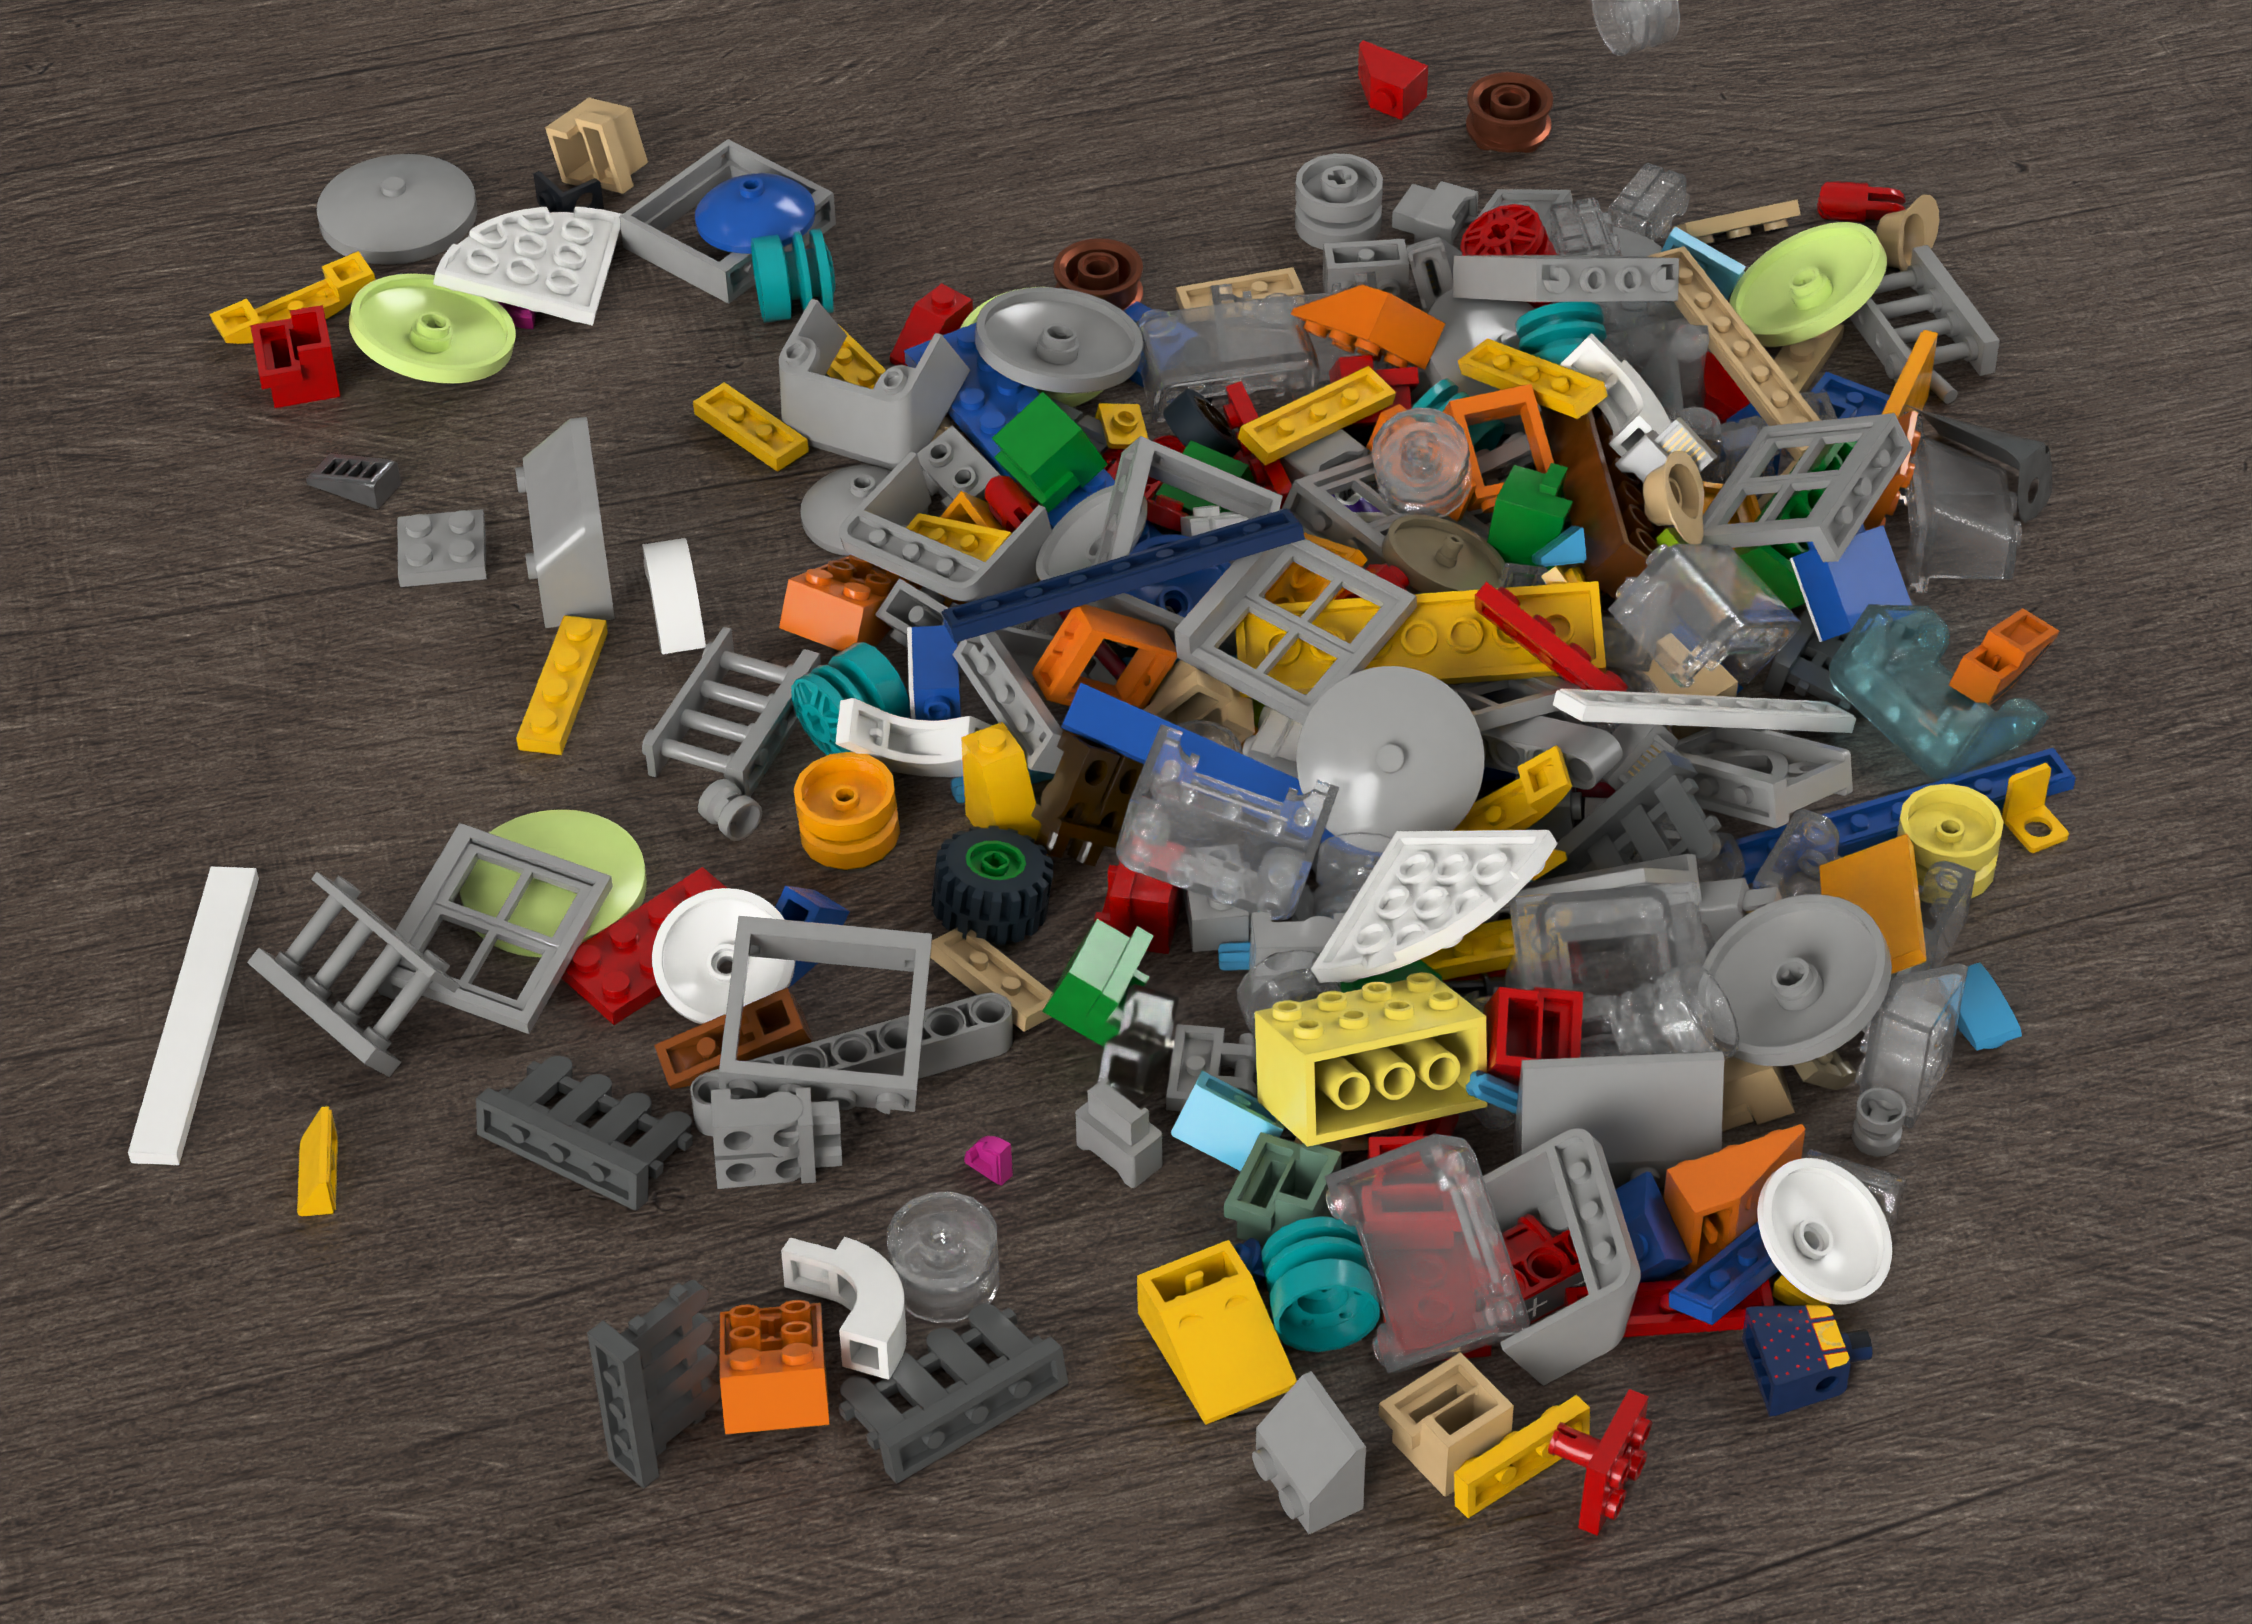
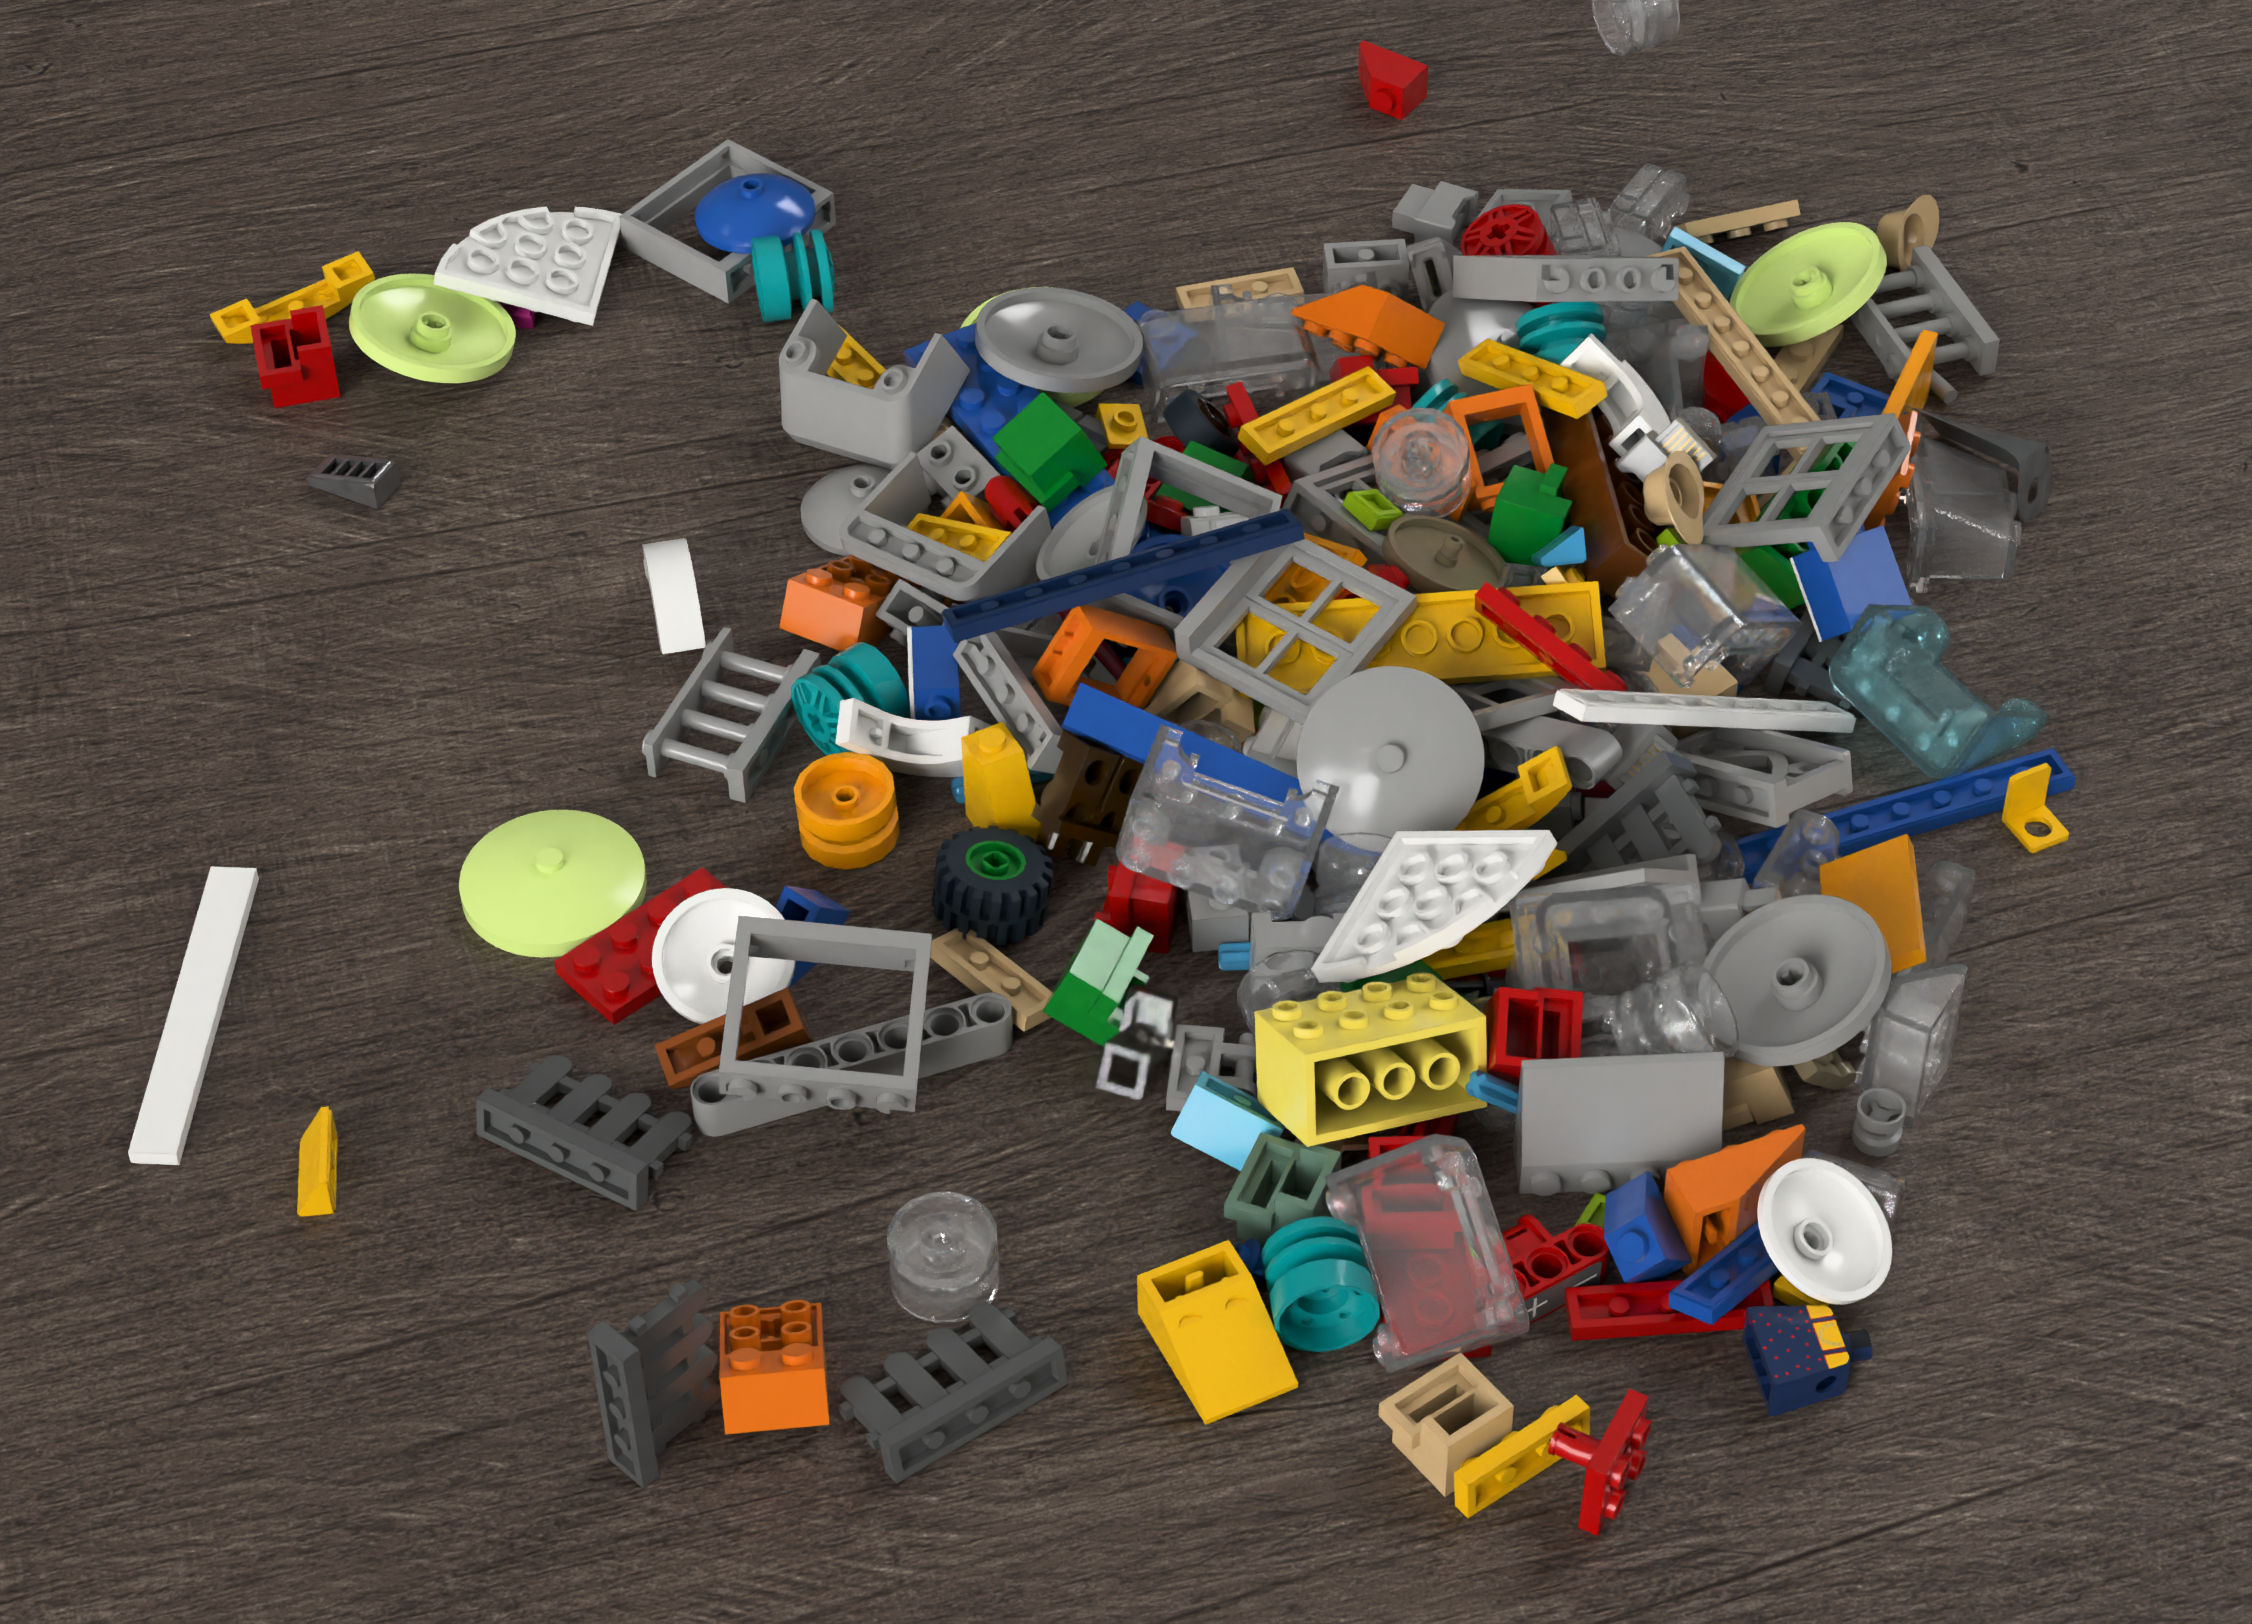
light grey fence [247,872,460,1077] -> none
light grey dish [317,154,477,265] -> none
light grey window [378,823,613,1034] -> none
light grey plate [397,509,487,587] -> none
light grey windscreen [515,417,615,628] -> none
yellow plate [516,615,608,755] -> none
black bracket [533,171,604,213] -> none
tan plate [545,98,648,194] -> none
yellow plate [693,382,809,472] -> none
light grey wheel [698,779,762,841] -> none
light grey hips [710,1087,842,1189] -> none
white arch [781,1237,907,1380] -> none
red slope [890,283,973,366] -> none
dark pink tile [964,1136,1013,1186] -> none
copper wheel [1053,238,1143,311] -> none
light grey piece [1075,1077,1163,1188] -> none
light grey slope [1252,1371,1366,1534] -> none
light grey wheel [1295,153,1383,250] -> none
light grey windscreen [1462,1128,1641,1386] -> none
copper wheel [1466,72,1553,153] -> none
red arm [1817,181,1906,223] -> none
light yellow wheel [1897,784,2004,903] -> none
dark azure slope [1935,962,2022,1051] -> none
orange slope [1949,608,2060,708] -> none
none -> lime tile [1342,489,1404,531]

